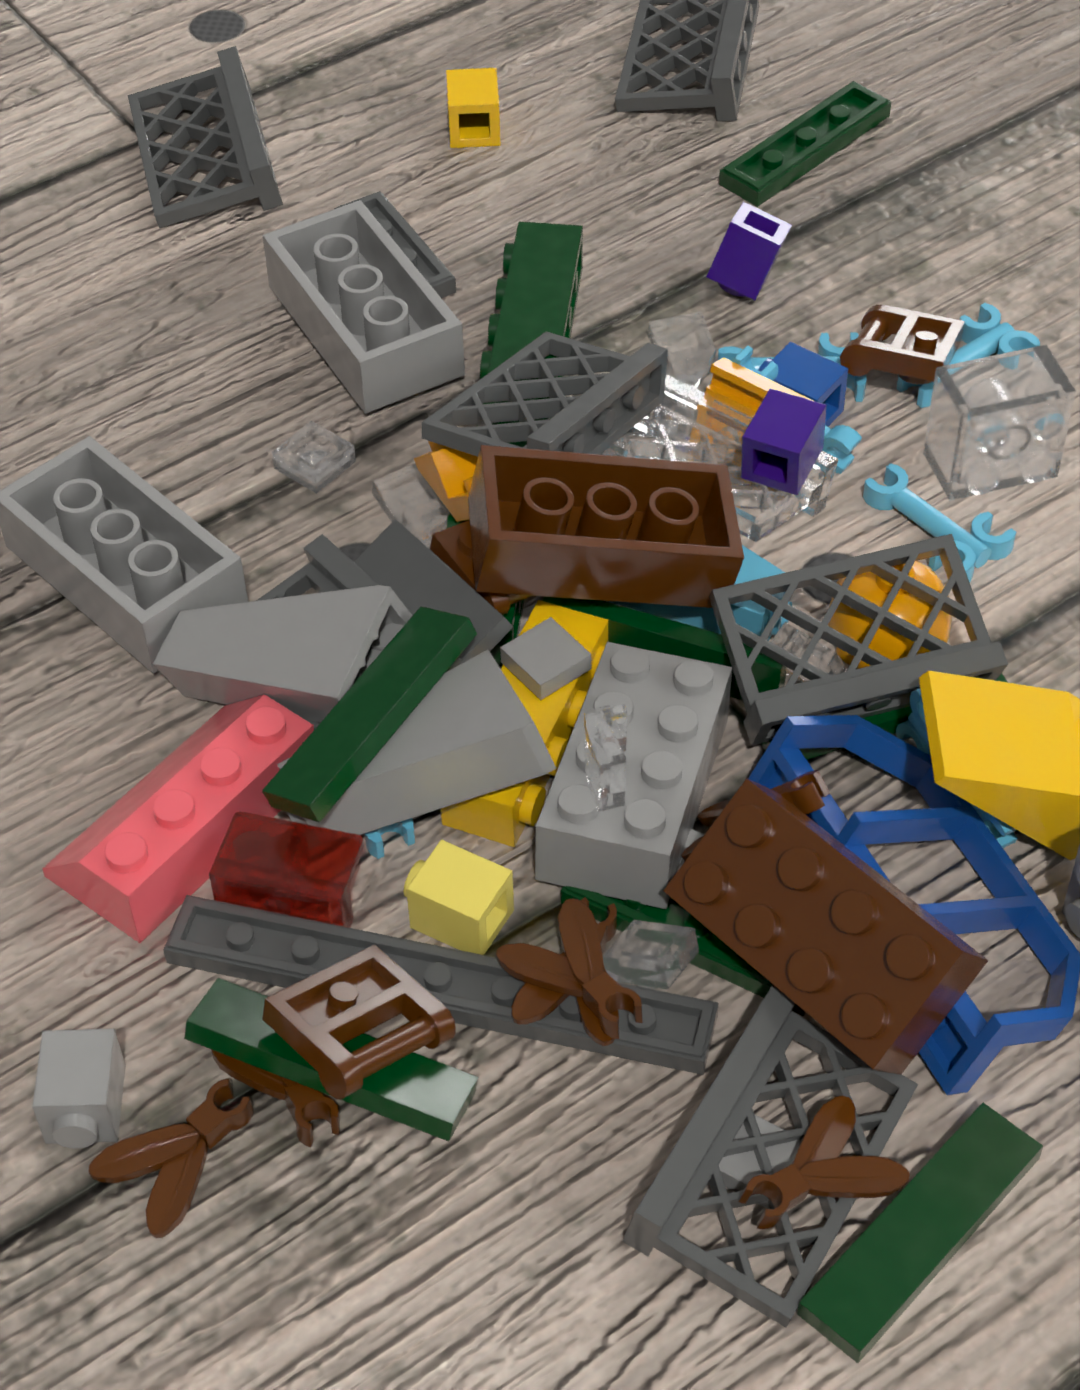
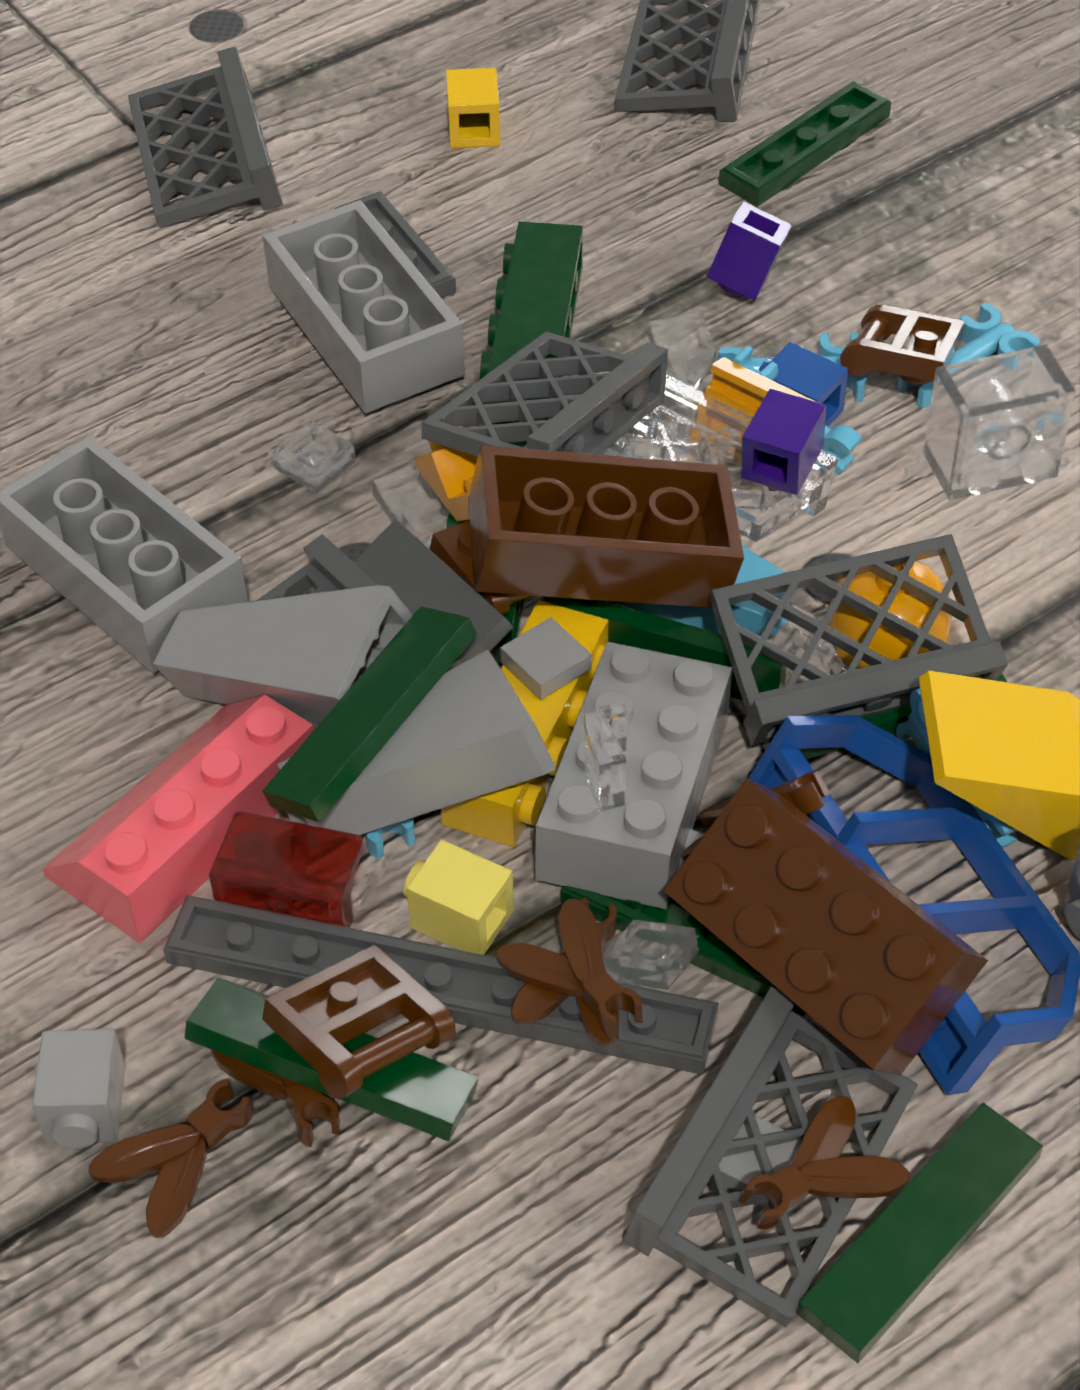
medium azure bar [863,463,1016,582] -> none

